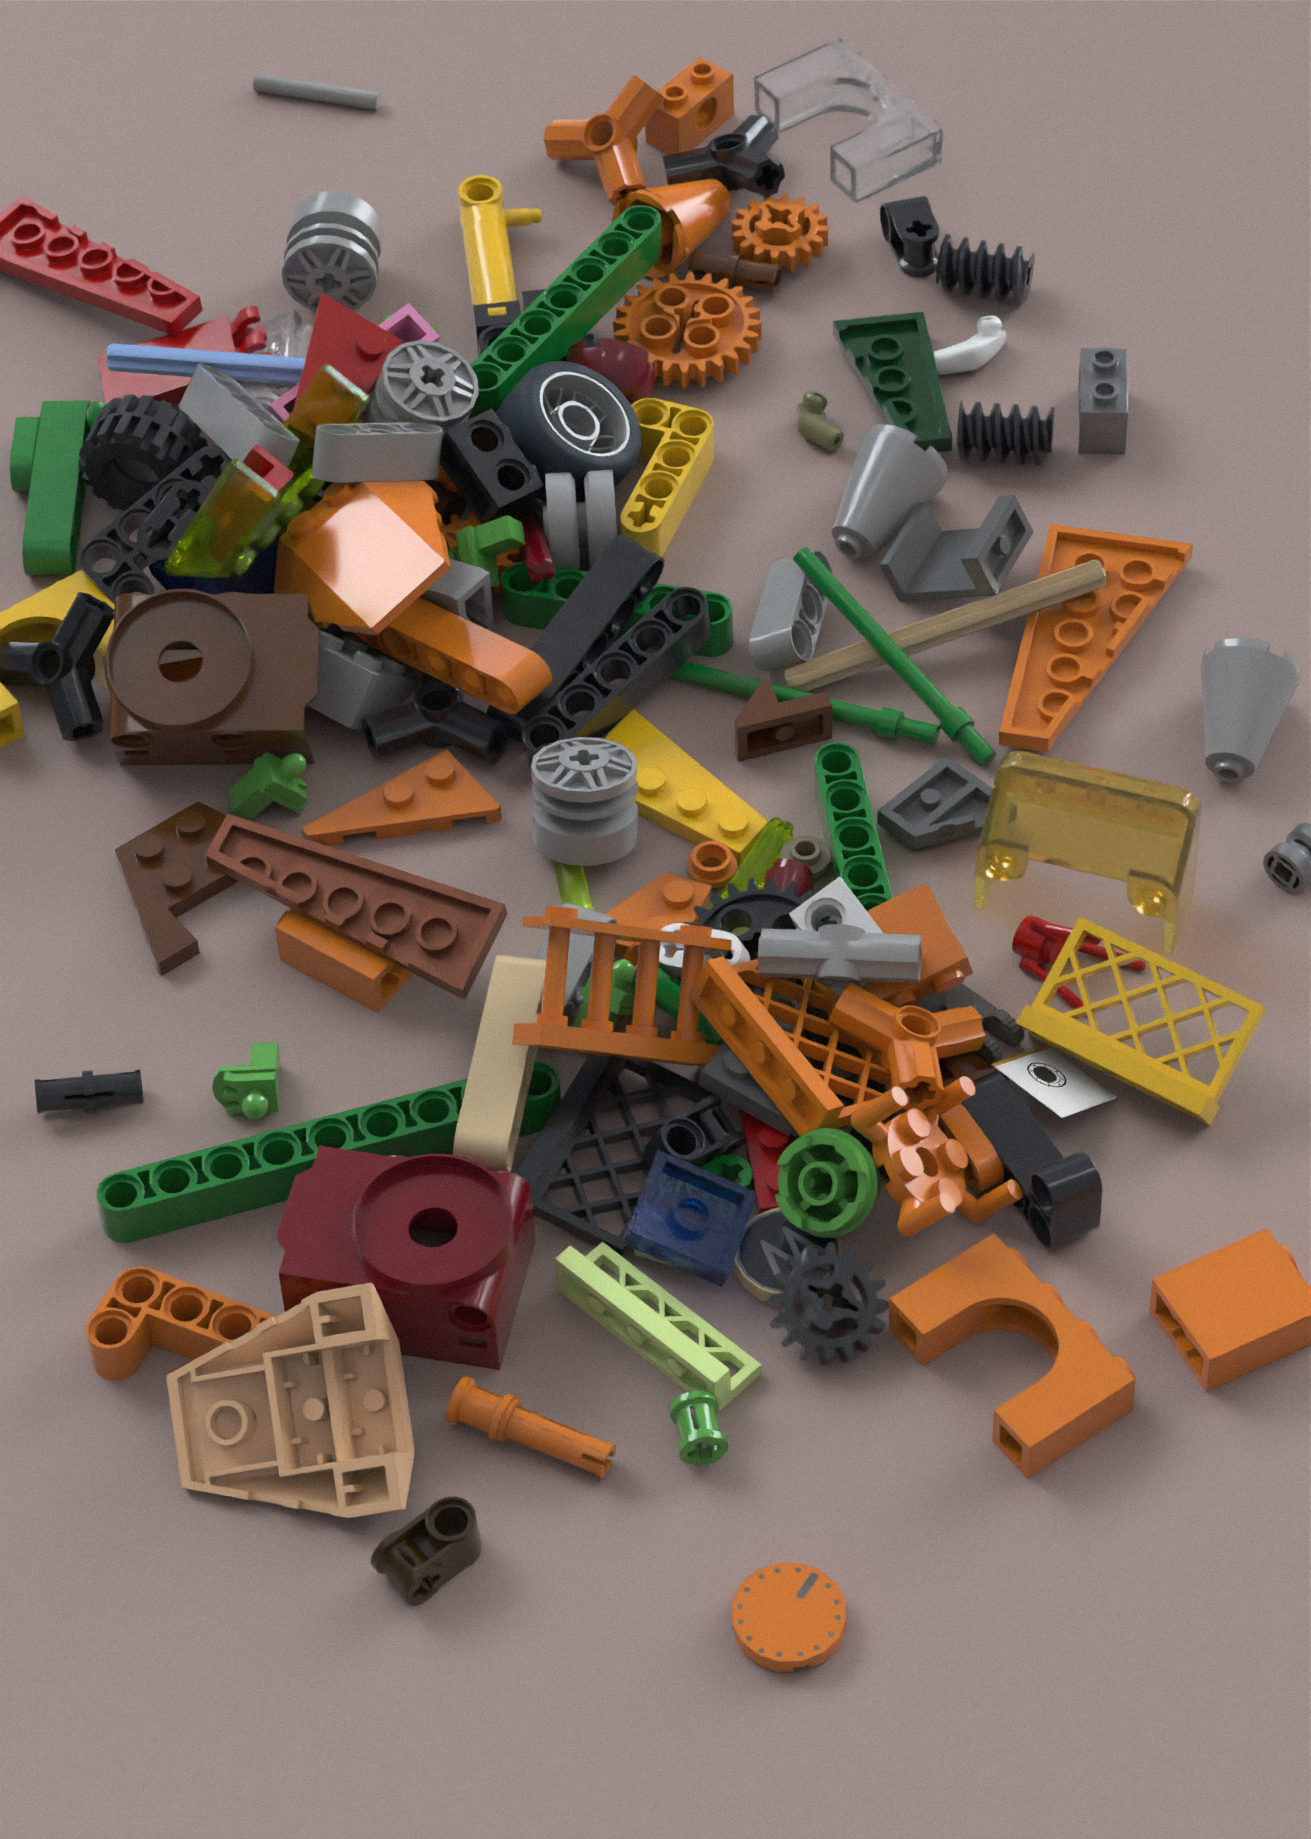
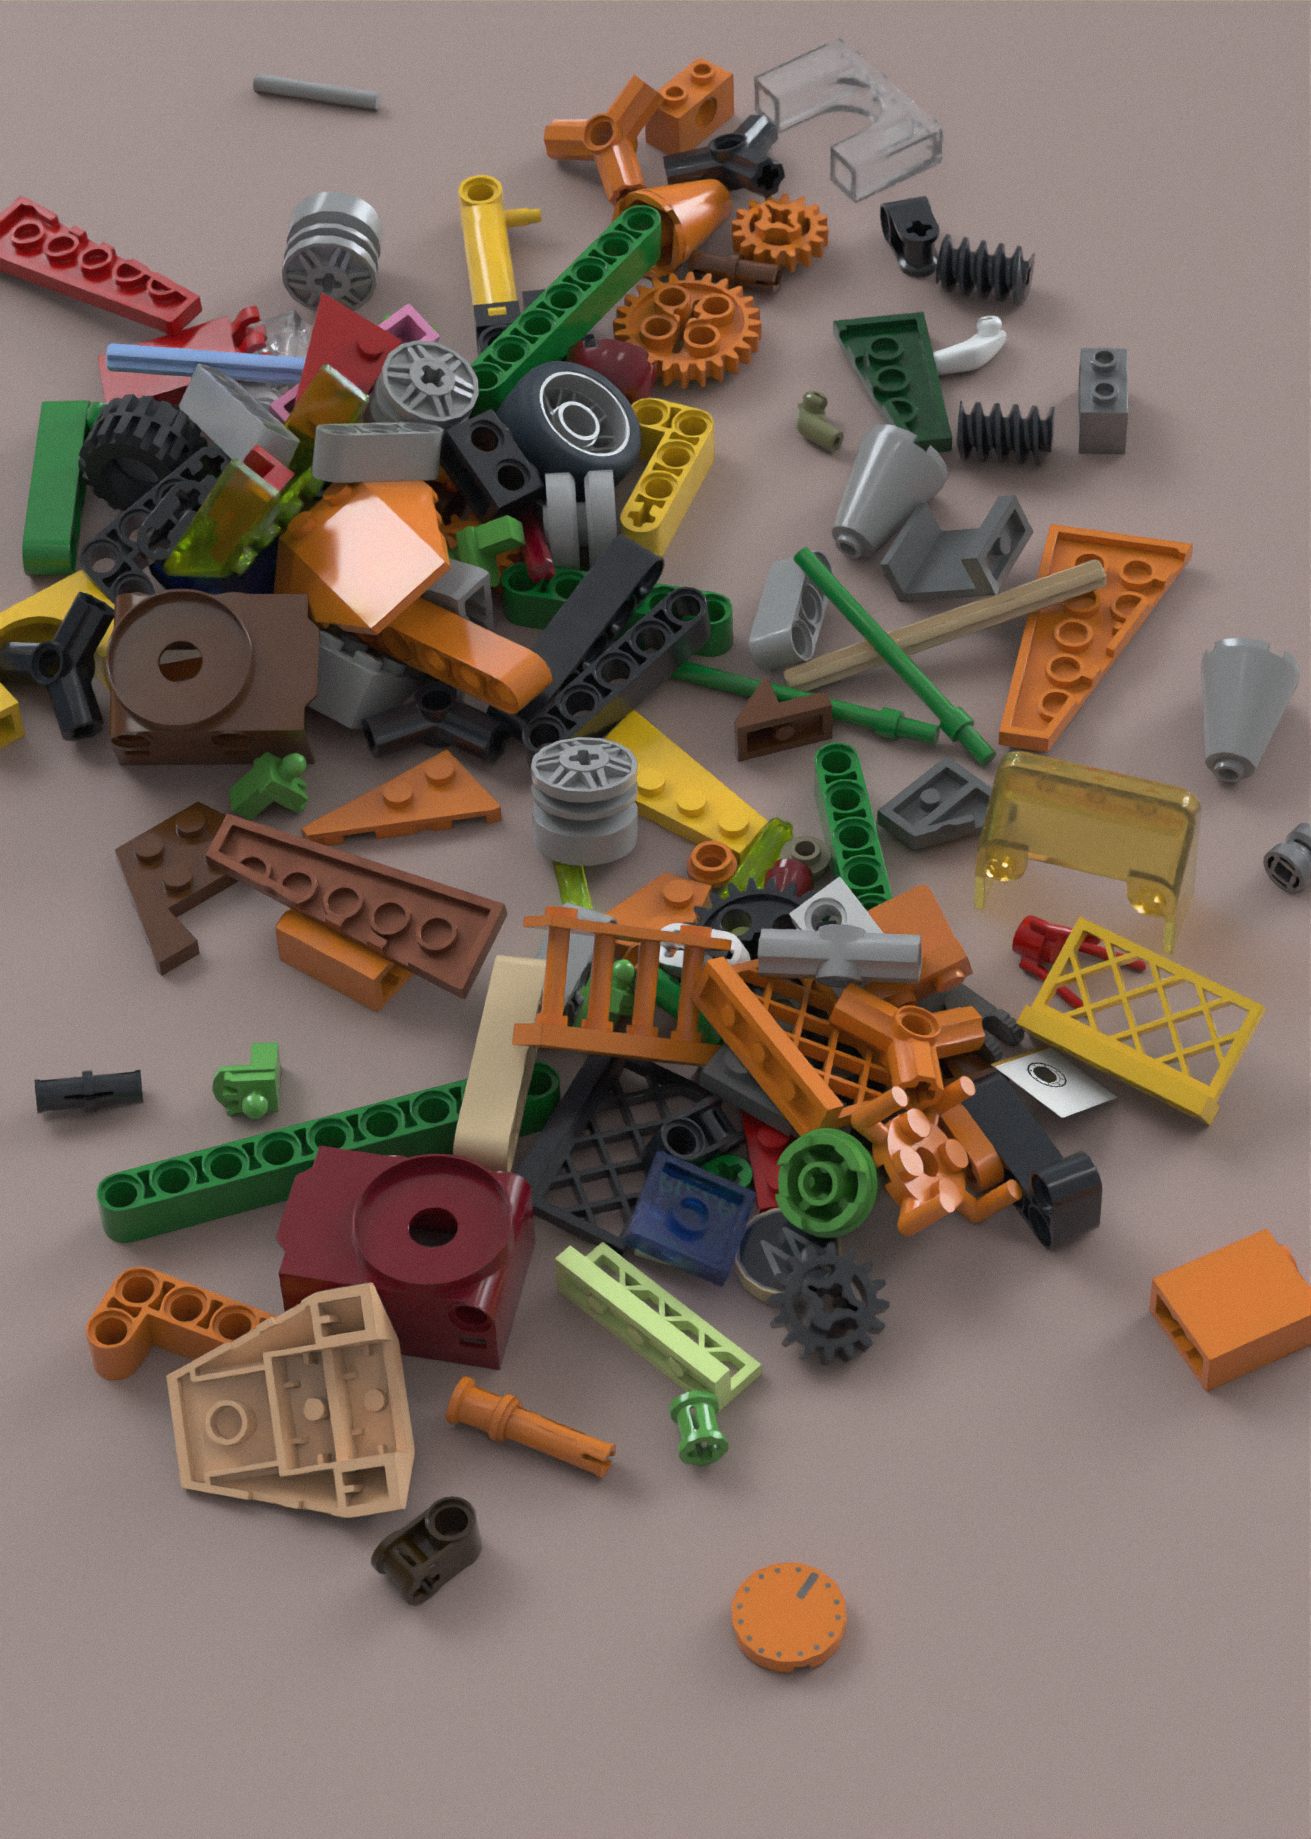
green beam [10,417,40,492] -> none
orange arch [889,1233,1136,1479] -> none

